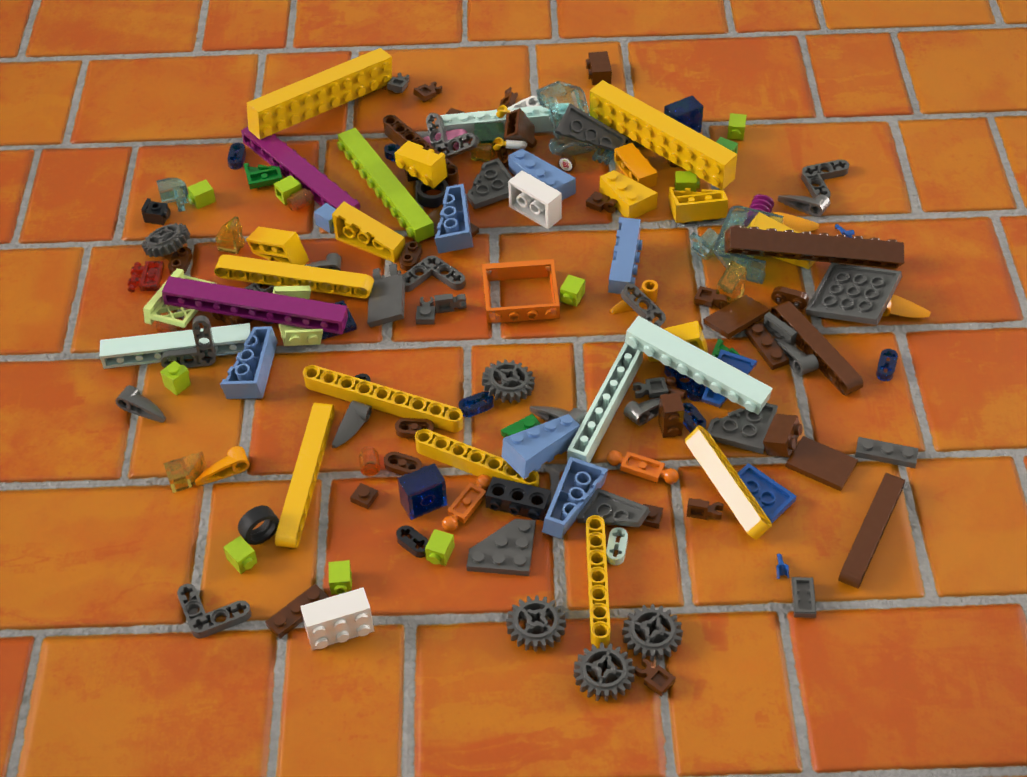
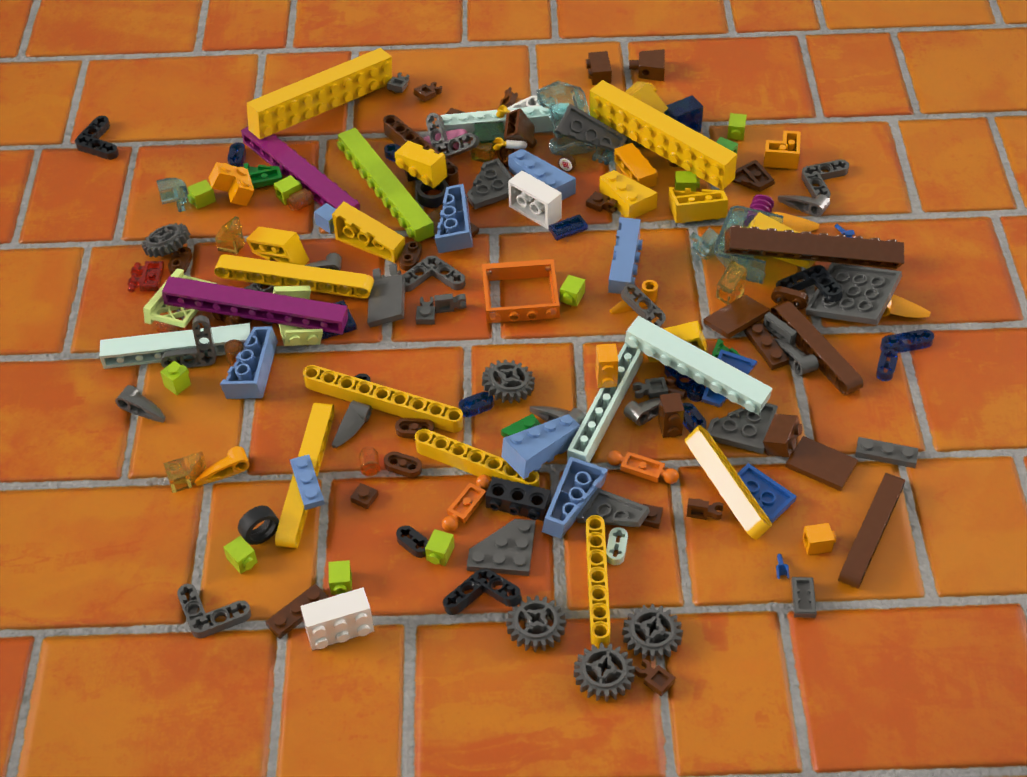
black brick [141,198,171,225] -> none
clear blue brick [398,463,447,520] -> none
reddish brown plate [694,286,728,309] -> none
none -> black beam [75,116,119,160]
none -> light orange brick [209,162,254,206]
none -> clear orange brick [224,339,244,366]
none -> medium blue plate [290,454,325,510]
none -> black beam [443,569,522,615]
none -> clear blue plate [549,214,588,240]
none -> light orange brick [596,344,618,388]
none -> yellow wedge [625,81,668,113]
none -> reddish brown torso [629,49,665,81]
none -> reddish brown wing [733,160,775,192]
none -> light orange brick [763,131,801,169]
none -> black beam [776,265,843,302]
none -> light orange brick [802,523,836,555]
none -> clear blue beam [880,329,934,354]

